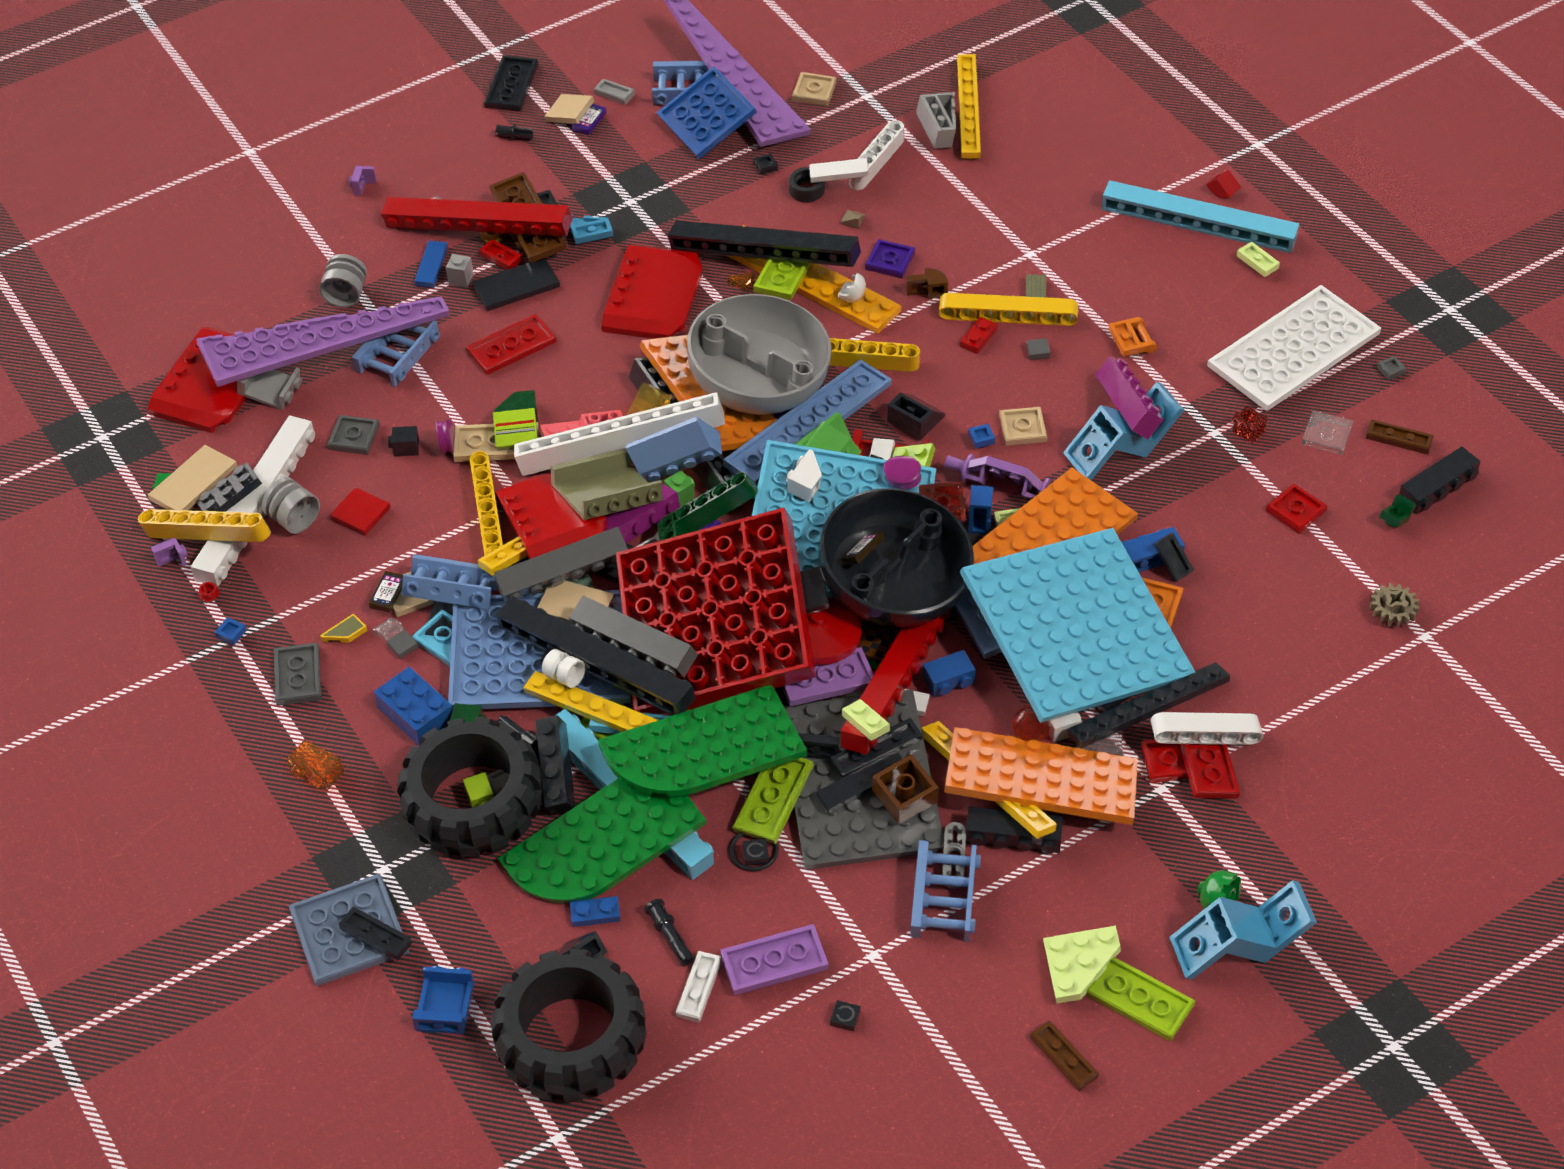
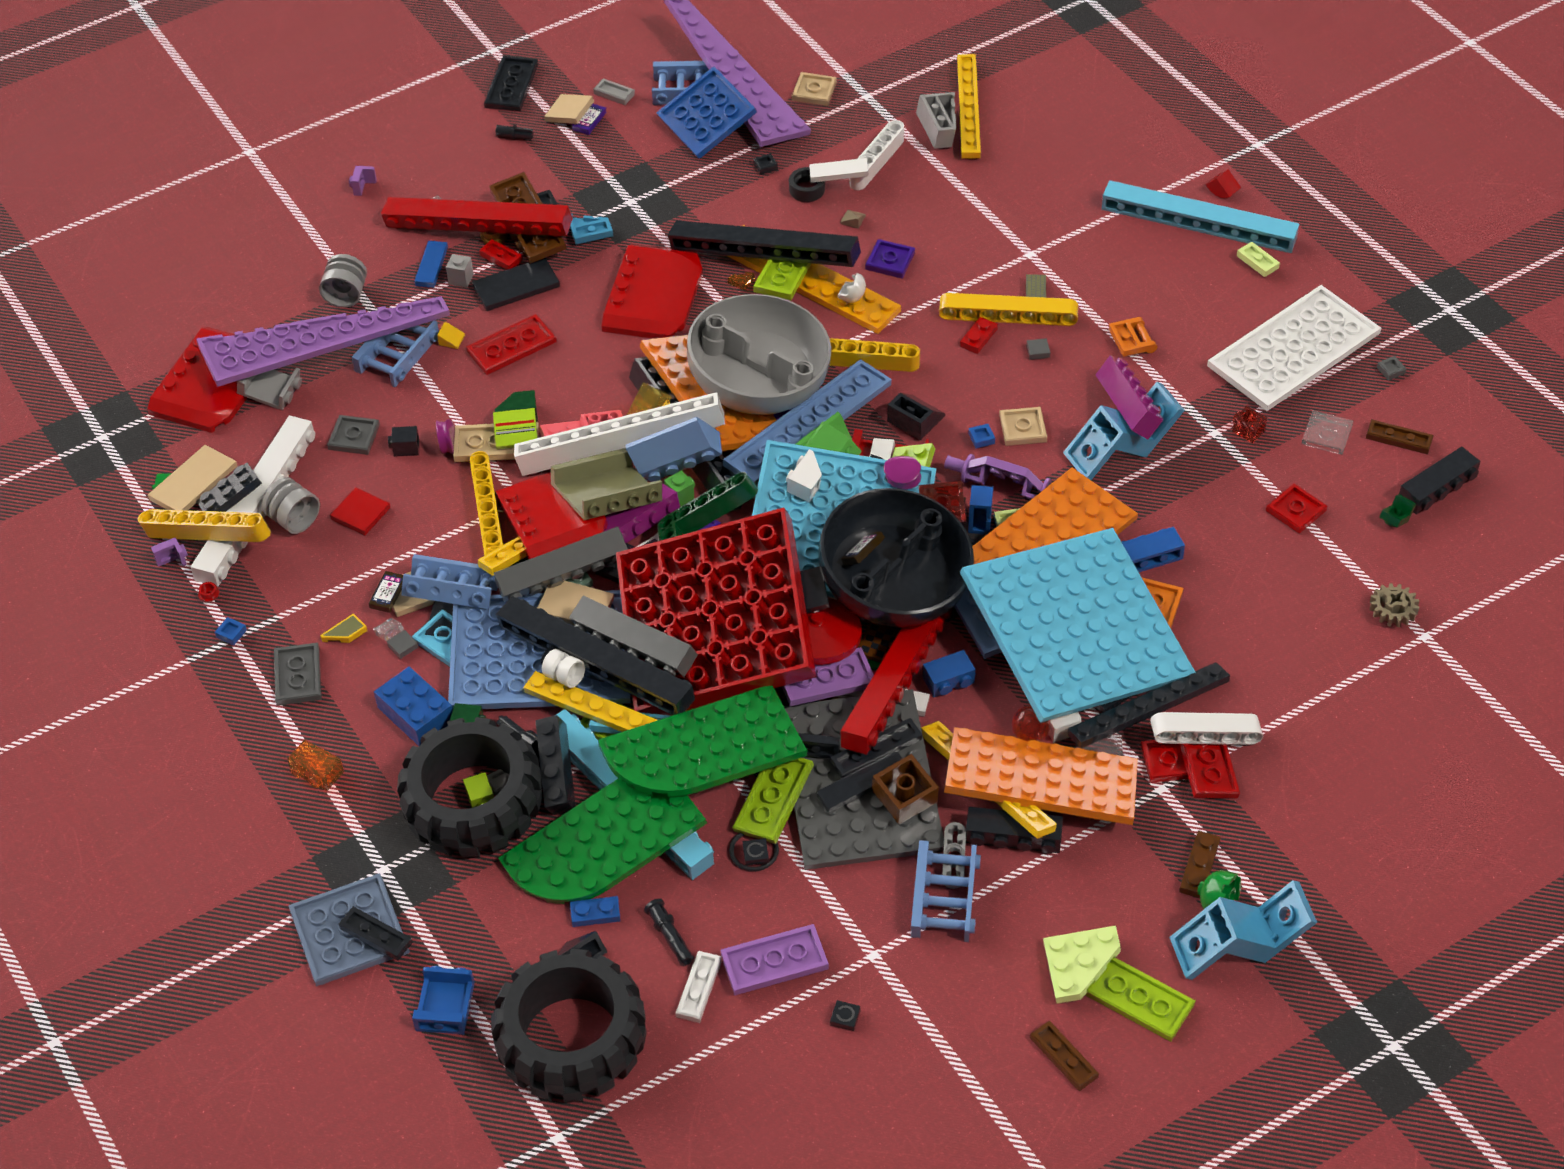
yellowish green plate [842,699,890,741] -> none
reddish brown brick [906,268,948,299] -> none
black tile [1153,533,1194,582] -> none
none -> yellow slope [437,322,465,349]
none -> reddish brown plate [1179,830,1221,898]

